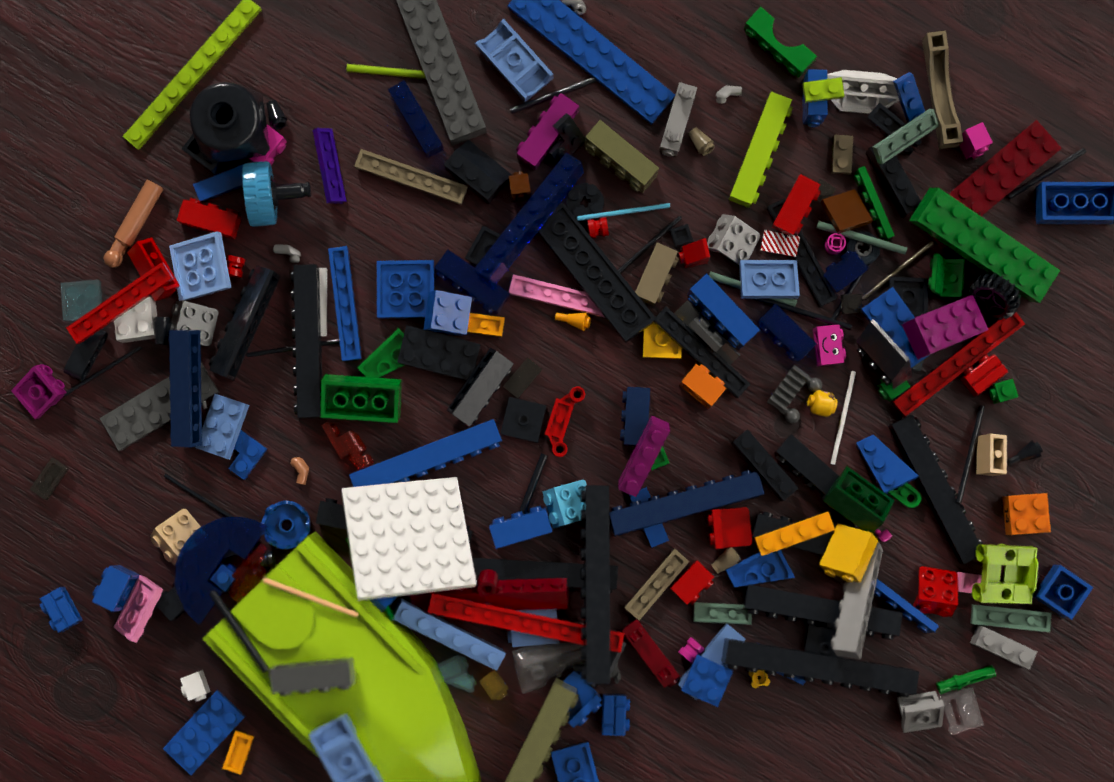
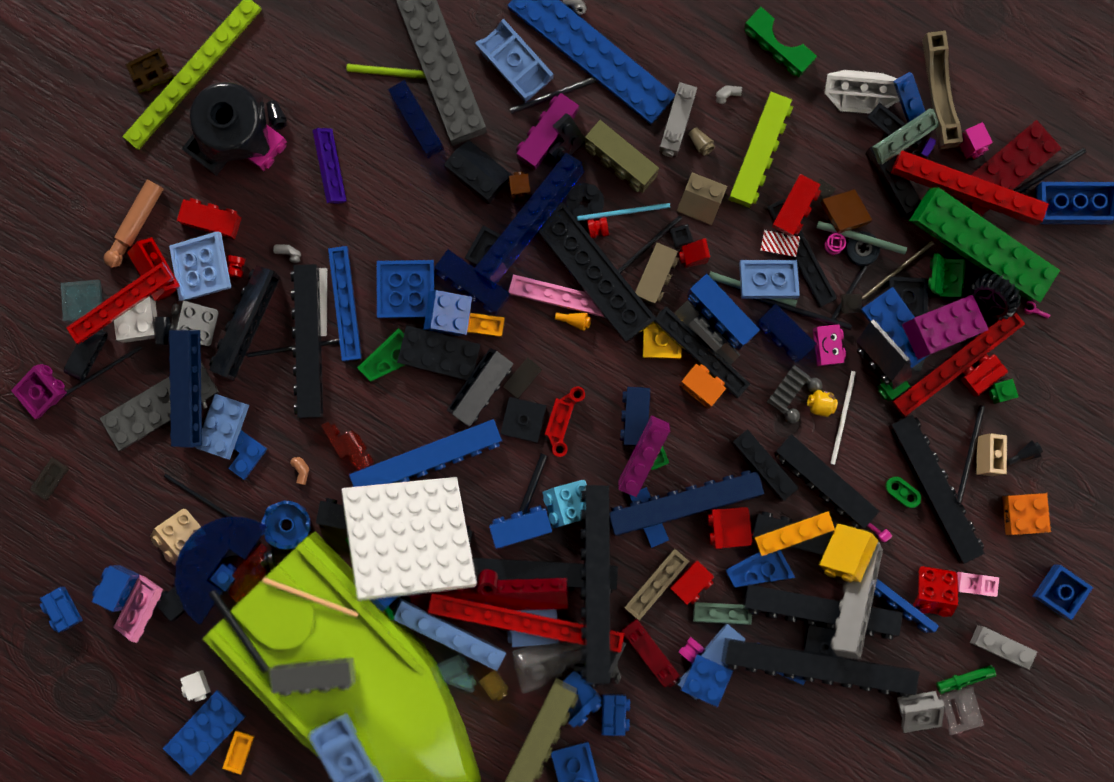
blue tile [193,164,244,203] -> none
dark azure wheel [242,161,311,227] -> none
green brick [321,374,402,423] -> none
dark tan plate [354,149,468,205] -> none
light grey bracket [707,214,760,265] -> none
dark tan cone [711,547,741,574] -> none
yellow plate [749,669,770,688] -> none
lime plate [802,77,844,103] -> none
blue brick [803,69,828,127] -> none
clear blue brick [823,250,870,292] -> none
dark green slope [823,466,895,533] -> none
dark tan plate [831,135,853,175] -> none
green plate [854,166,895,241] -> none
blue wing [856,434,919,494] -> none
sand green plate [970,604,1051,632] -> none
lime piece [972,544,1039,604] -> none
none -> dark brown plate [125,48,174,94]
none -> dark tan slope [676,172,727,225]
none -> red brick [891,150,1049,226]
none -> dark purple tile [919,137,936,159]
none -> dark pink hand [1024,301,1050,319]

